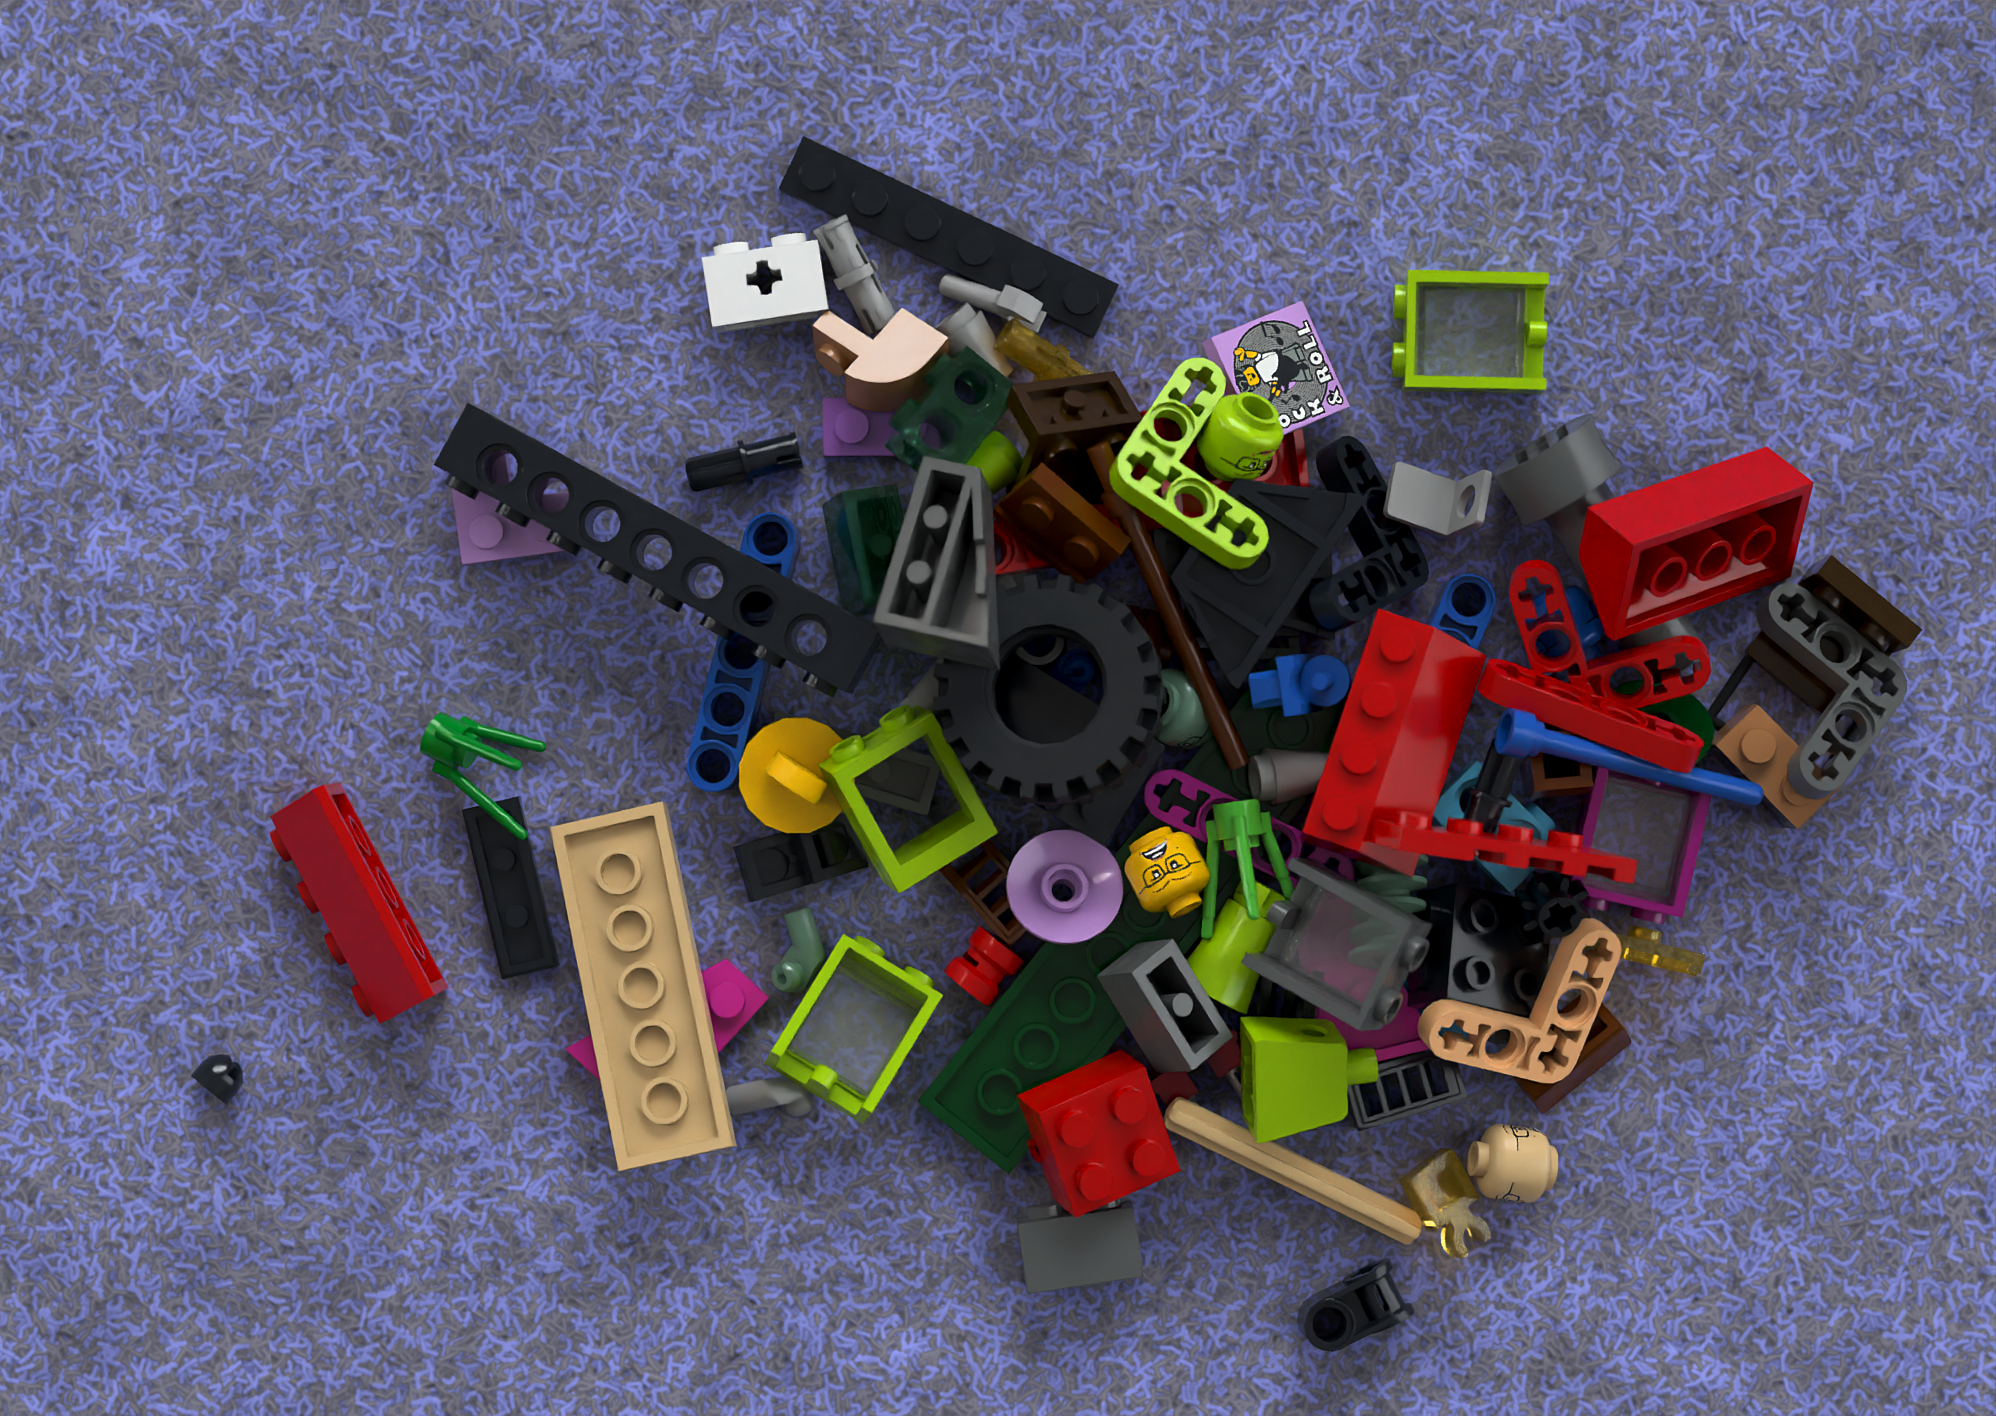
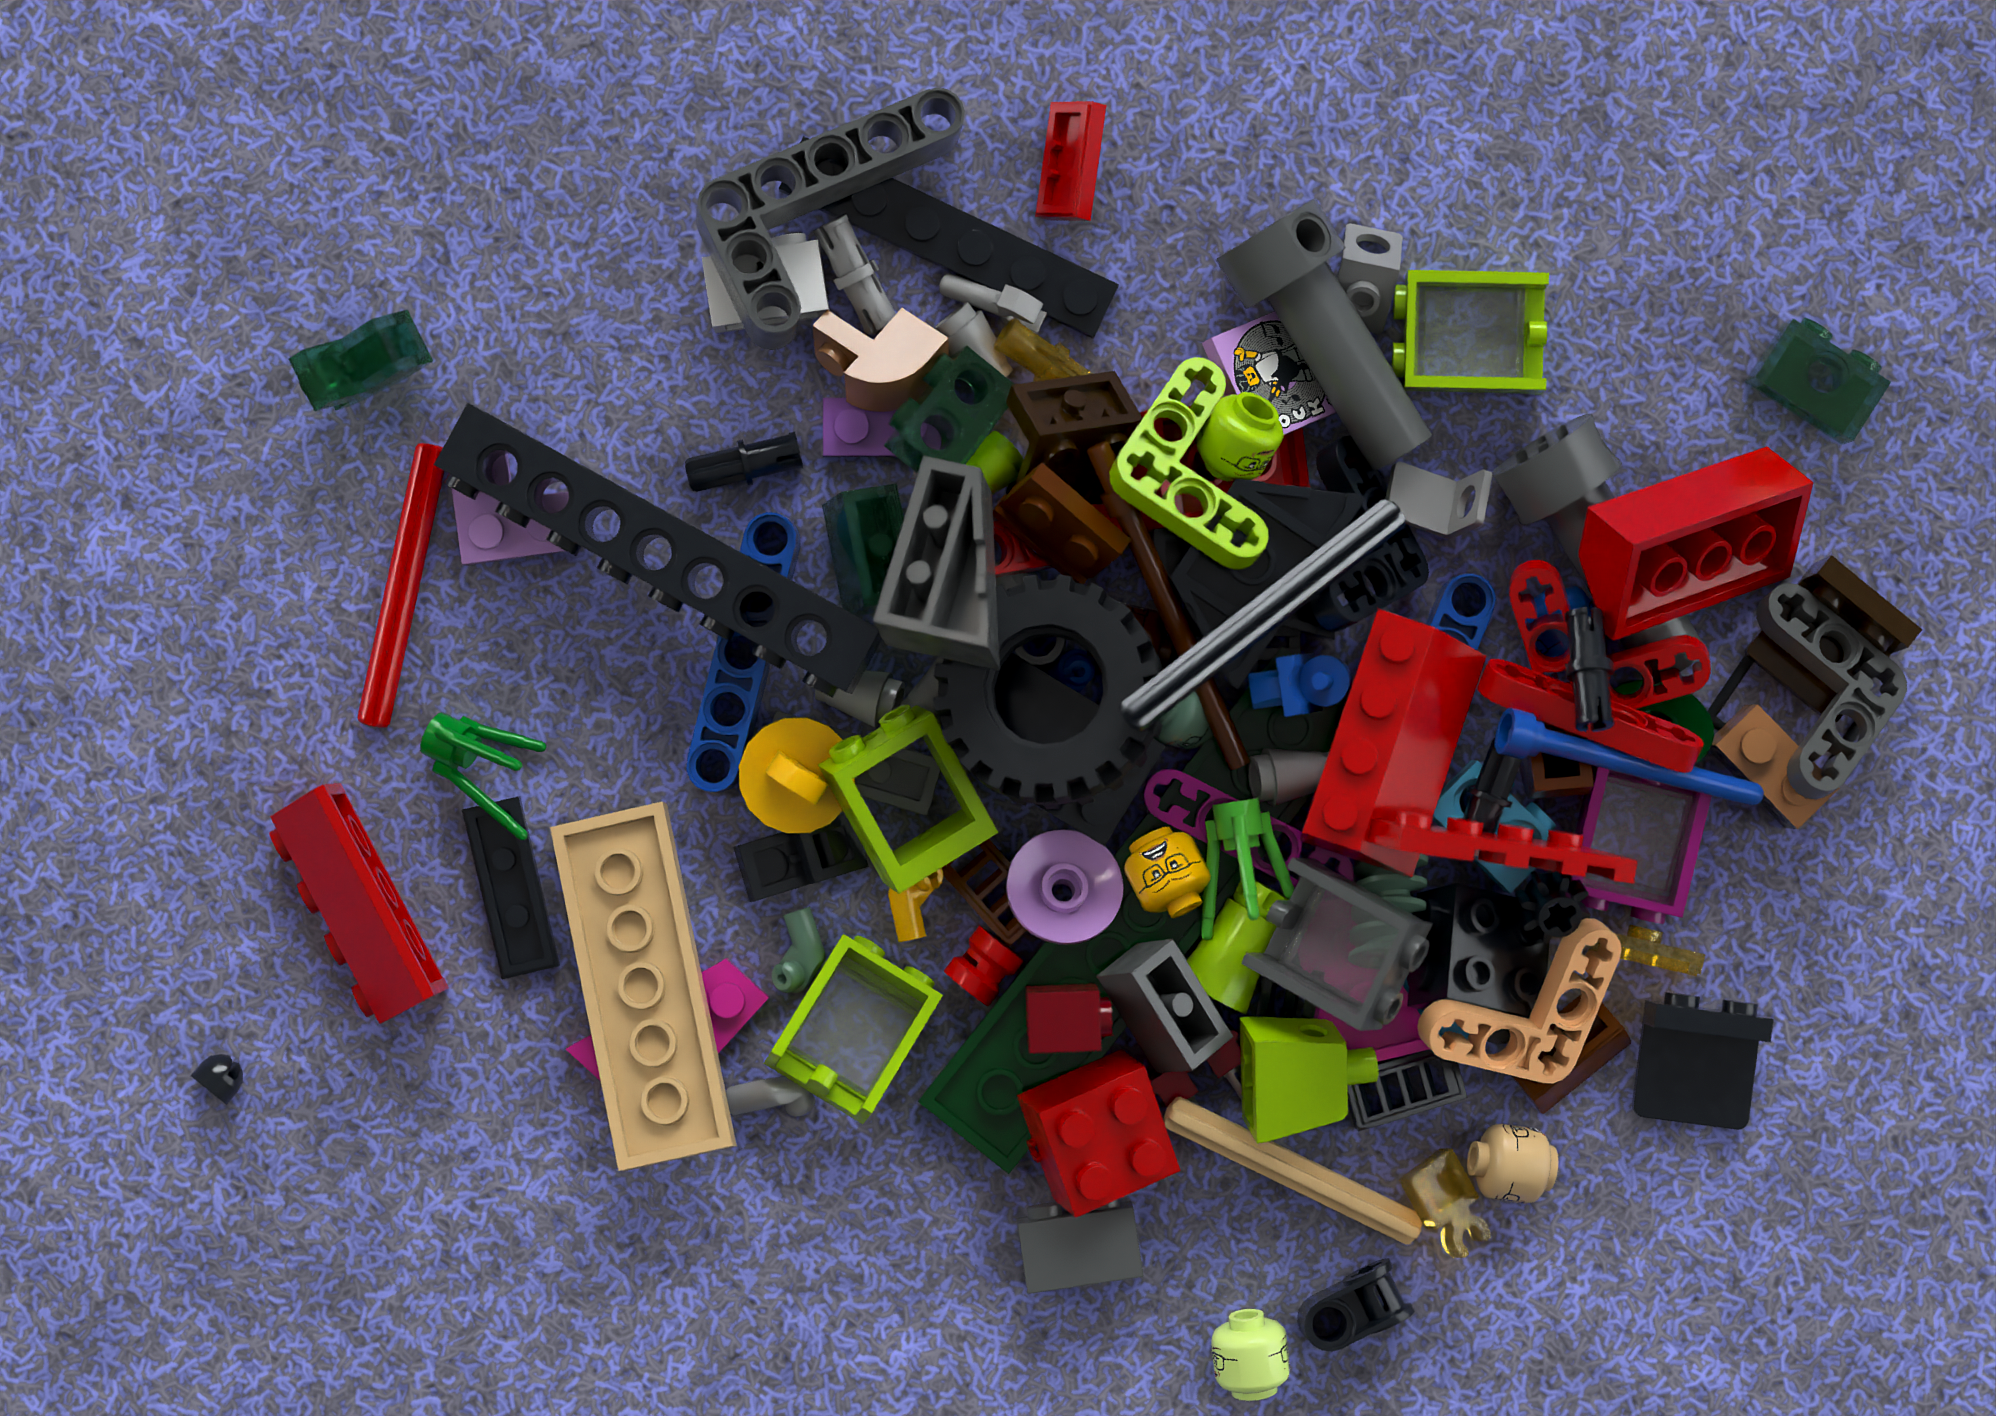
none -> clear green brick [288,309,433,412]
none -> red axle [357,443,444,728]
none -> dark grey beam [696,87,965,350]
none -> light grey cone [815,670,905,729]
none -> yellow arm [888,868,944,942]
none -> dark red brick [1025,983,1112,1053]
none -> red plate [1035,101,1107,221]
none -> axle [1119,499,1406,732]
none -> yellowish green head [1211,1309,1290,1401]
none -> dark grey piece [1215,198,1432,471]
none -> light grey bracket [1337,223,1403,333]
none -> black pin [1565,607,1614,732]
none -> black bracket [1632,992,1774,1130]
none -> clear green brick [1745,318,1891,445]

